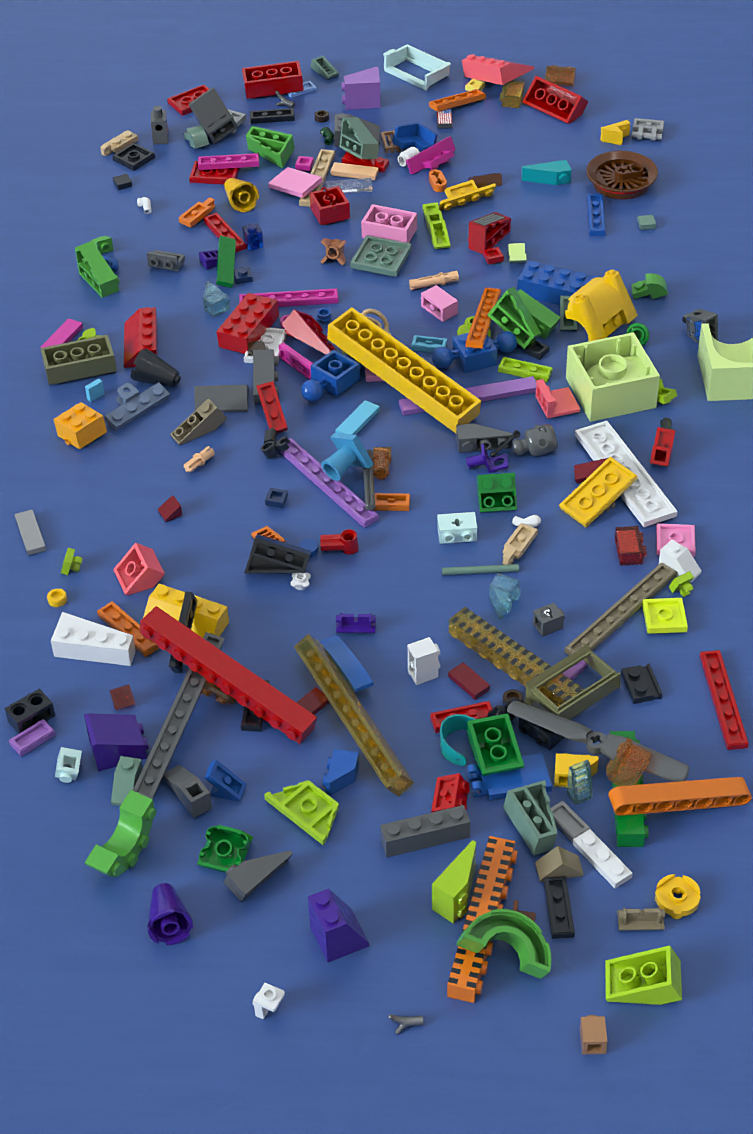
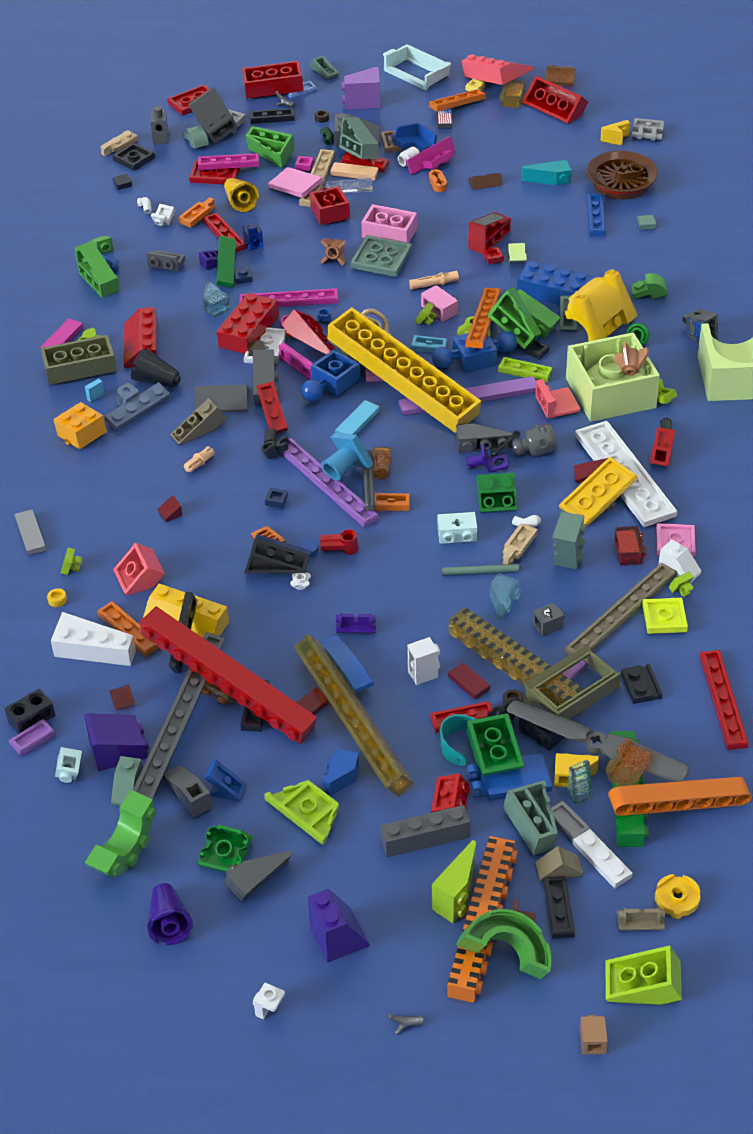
lime slope [422,202,451,249] -> none
yellow bracket [439,180,496,211] -> none
none -> white bracket [151,204,175,226]
none -> lime tile [414,302,437,325]
none -> sand green wedge [552,511,587,569]
none -> nougat brick [614,342,649,376]

